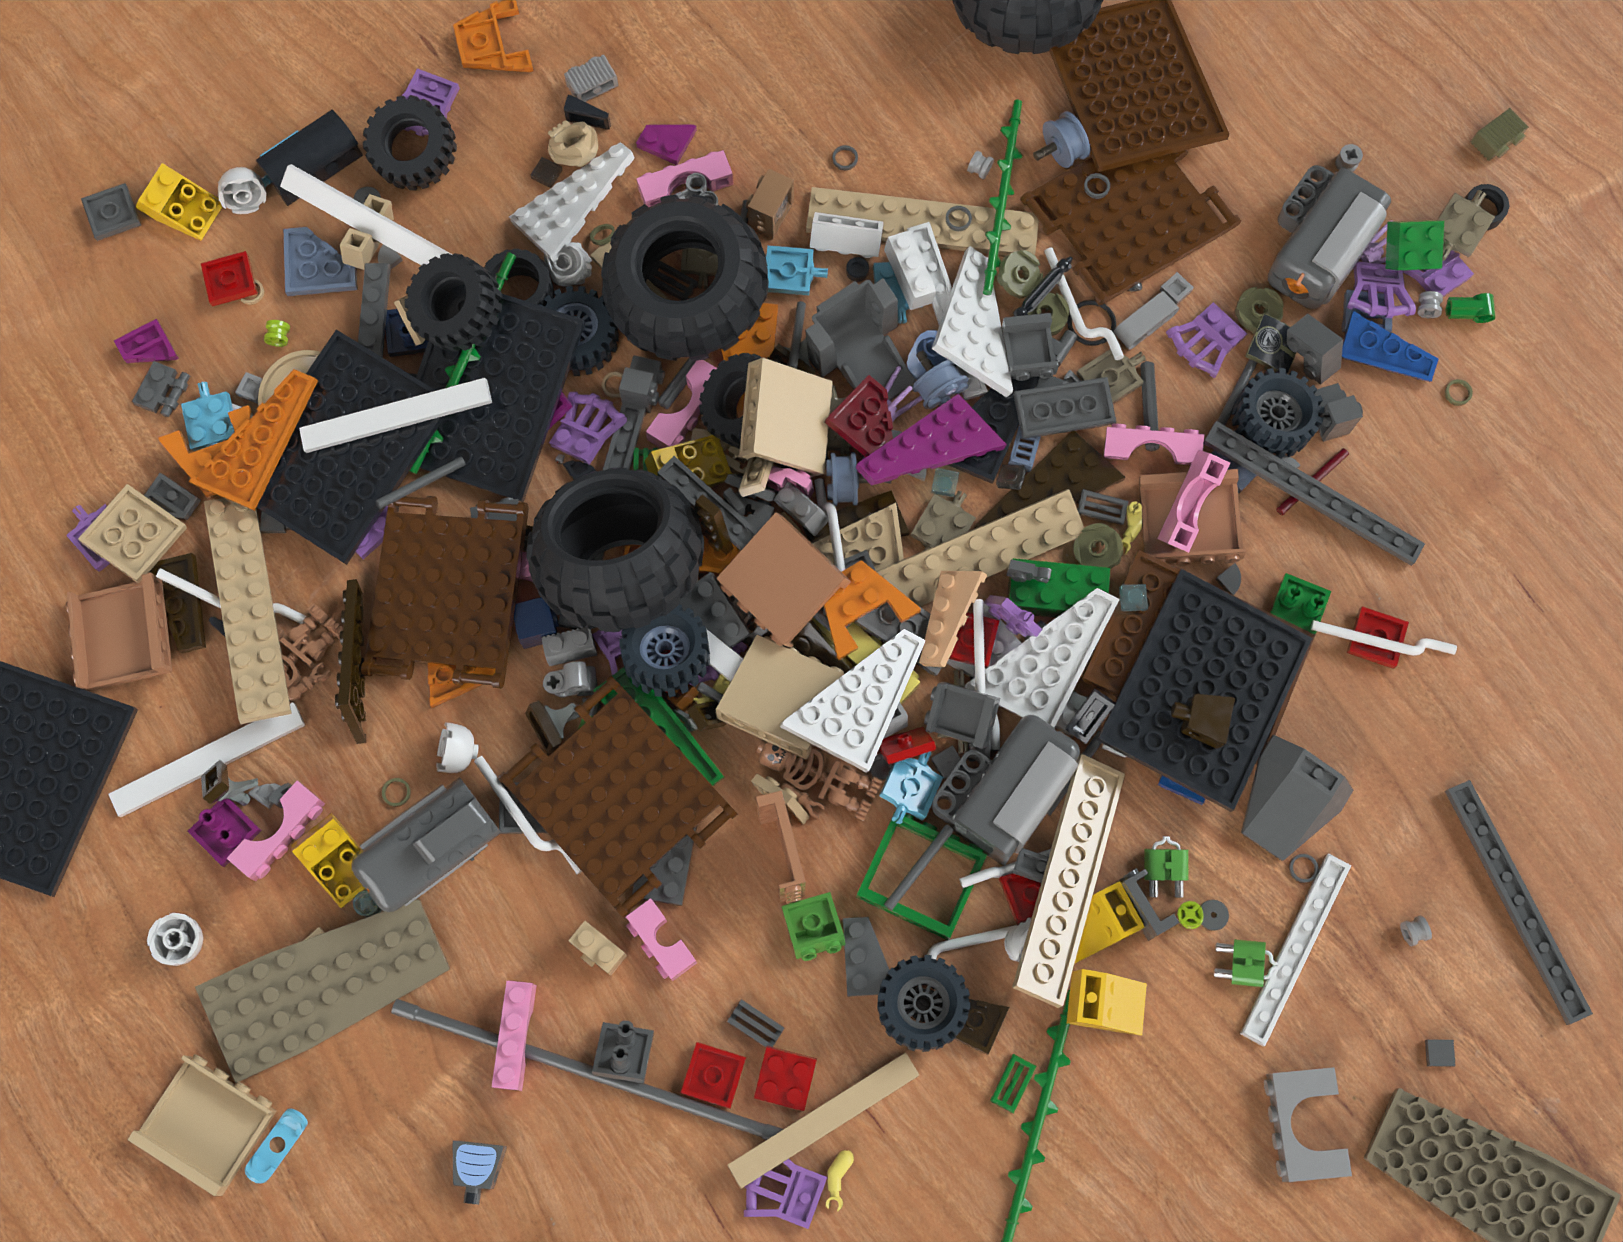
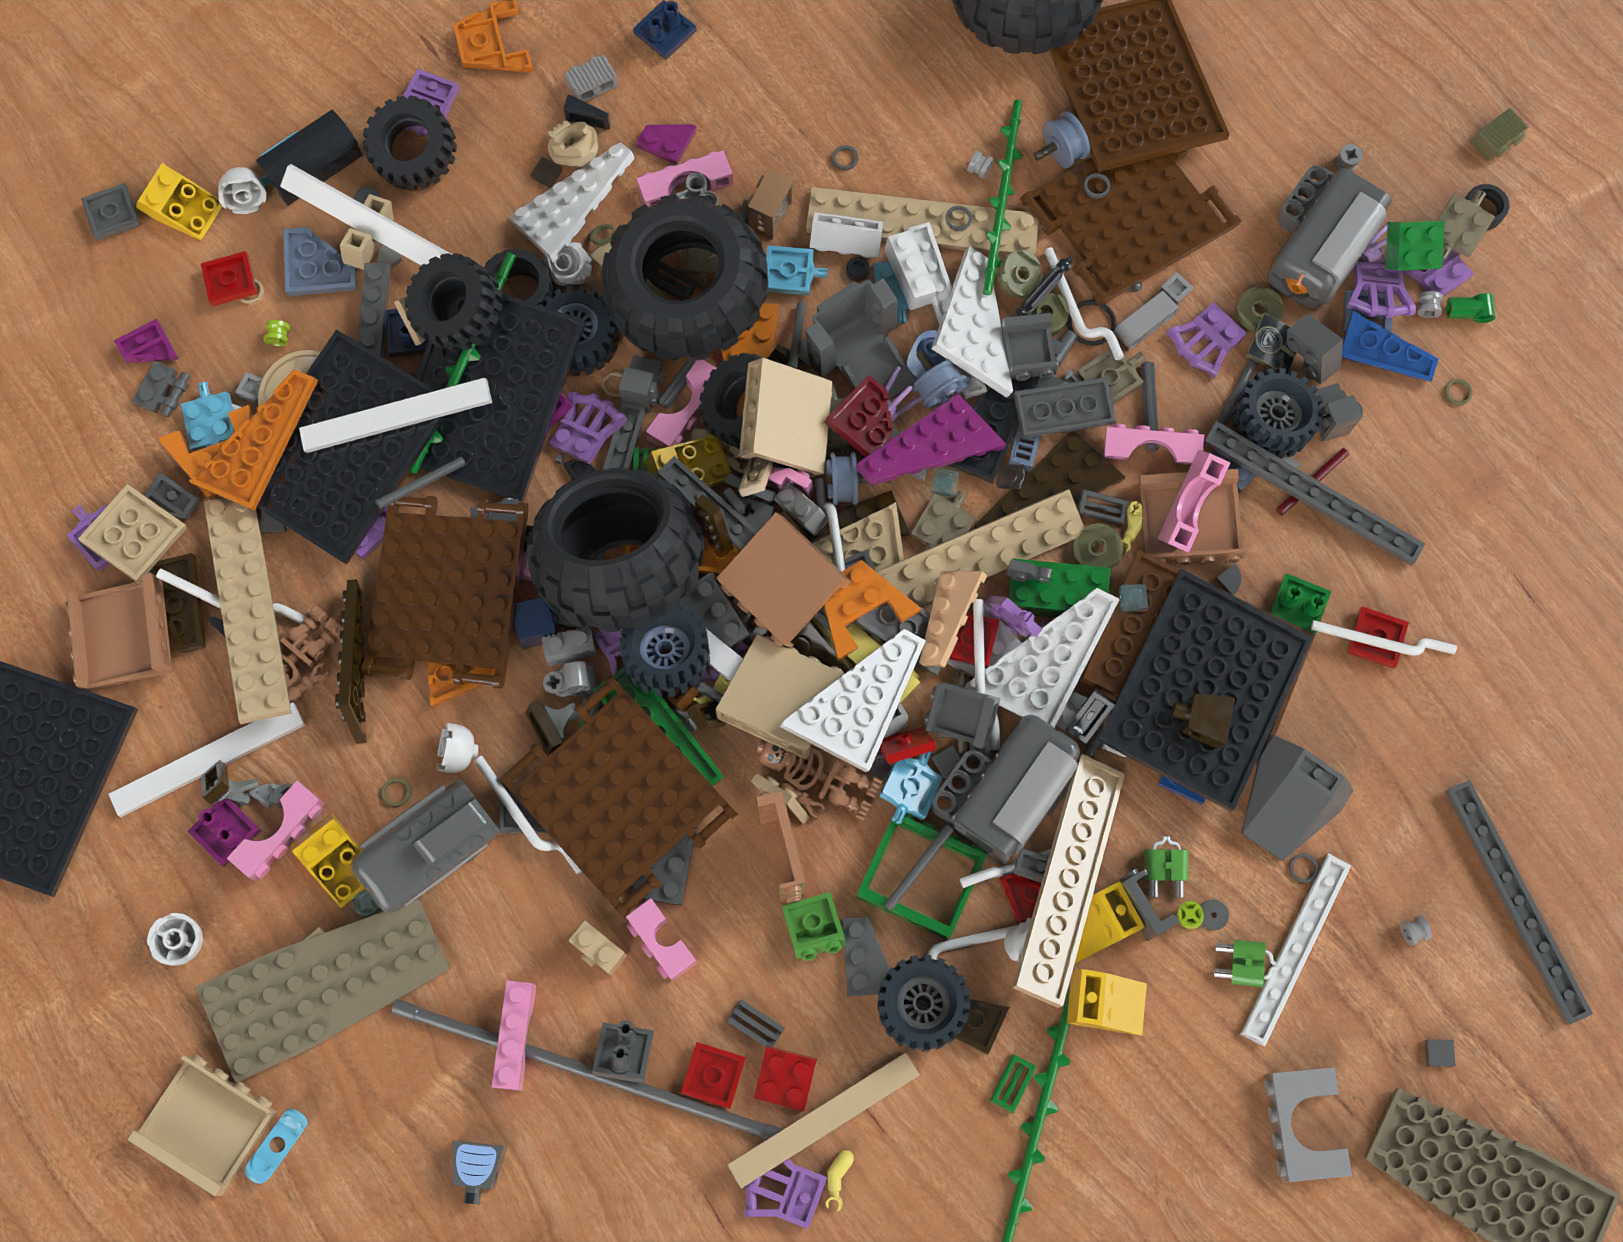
none -> dark blue plate [633,0,697,60]

